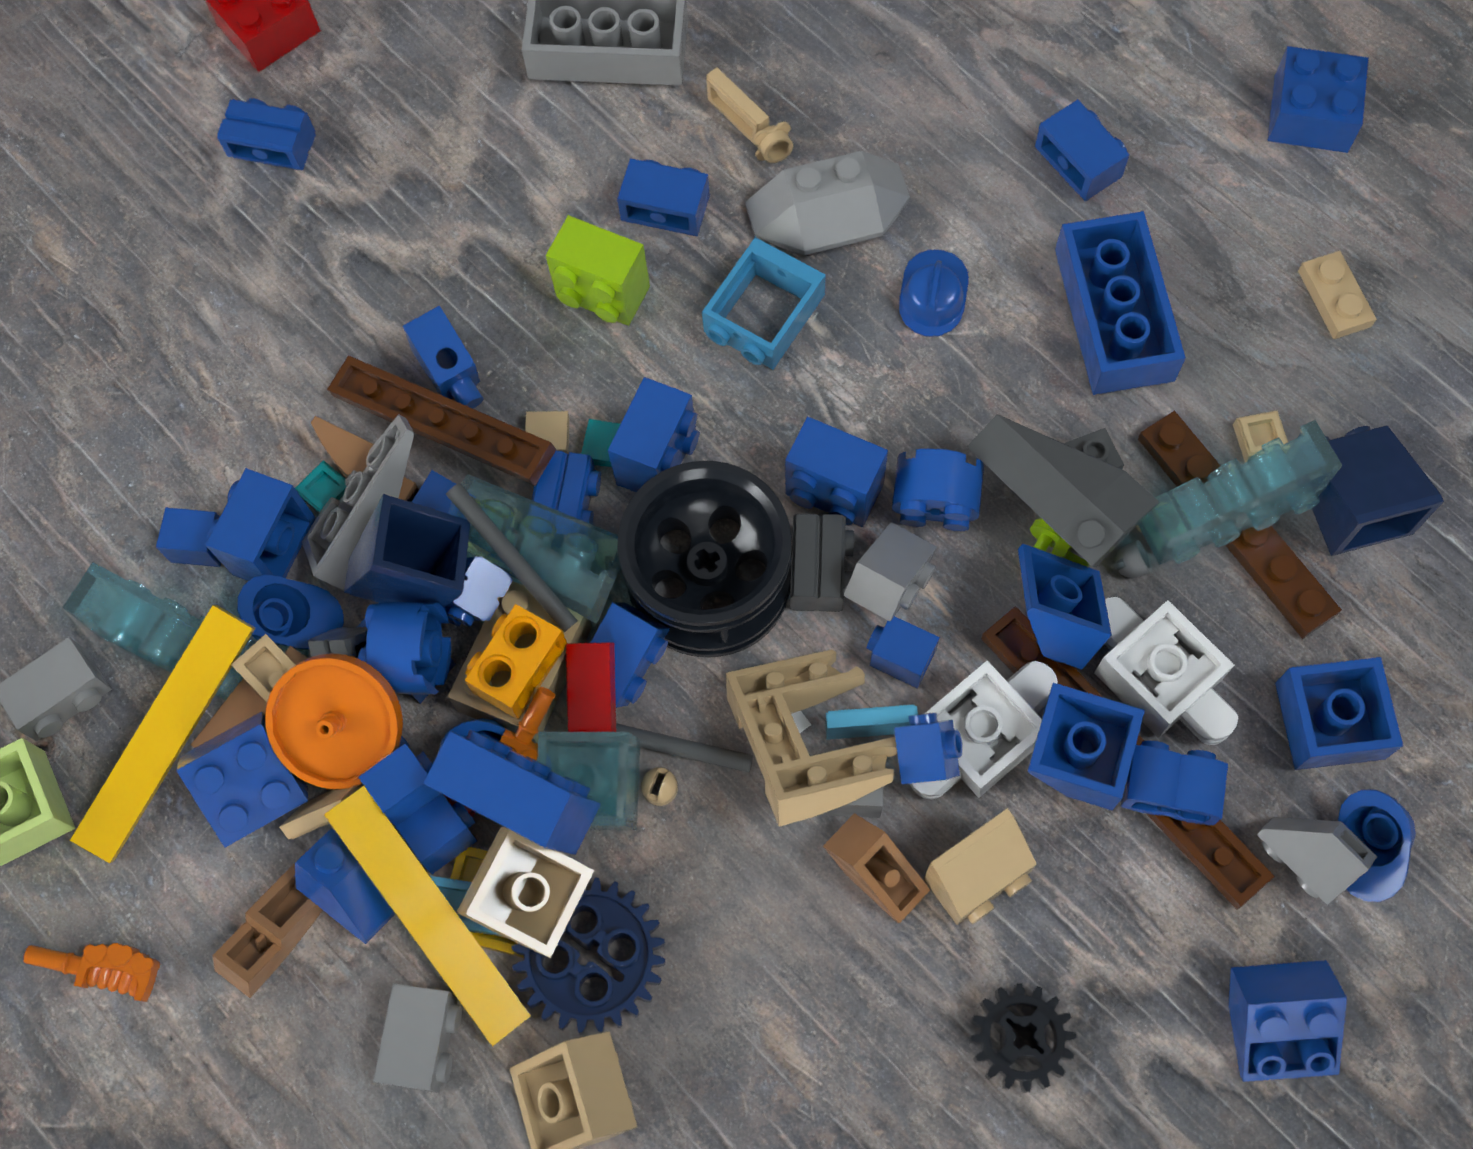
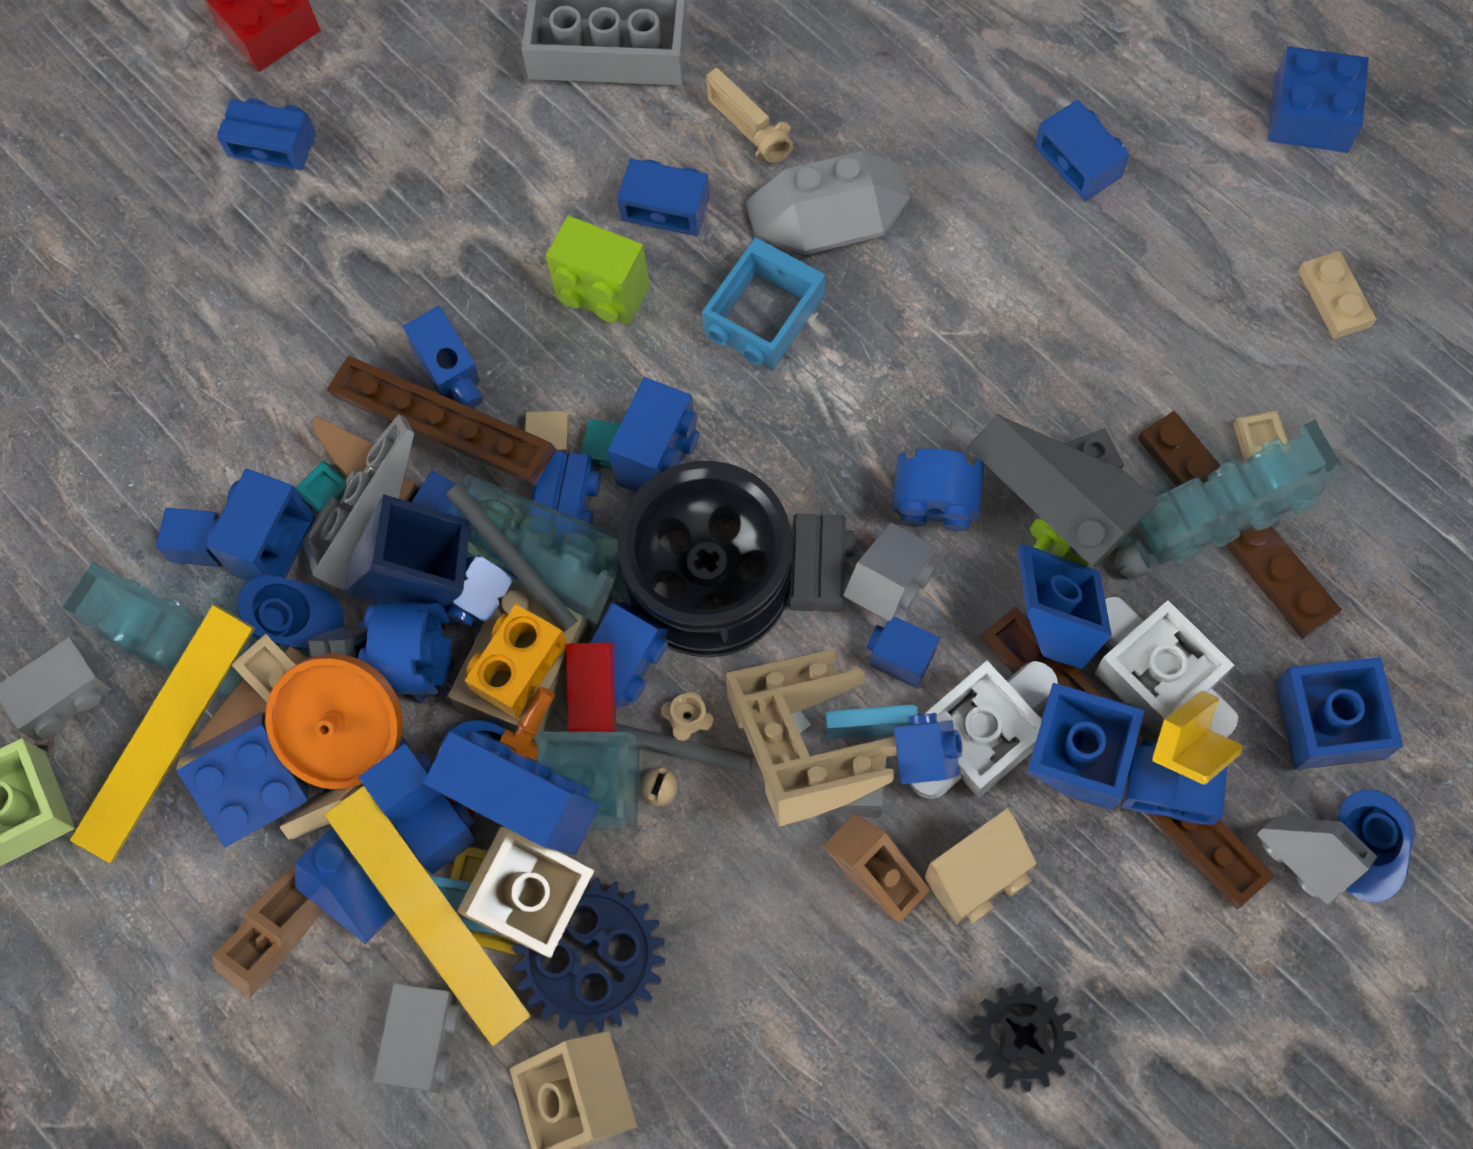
orange piece [23,943,160,1002] -> none
blue brick [785,416,888,527] -> none
blue piece [899,250,969,337] -> none
blue brick [1055,211,1186,395] -> none
blue slope [1228,960,1347,1082] -> none
dark blue slope [1293,425,1444,556] -> none
none -> tan plate [661,692,713,741]
none -> yellow panel [1152,691,1243,784]

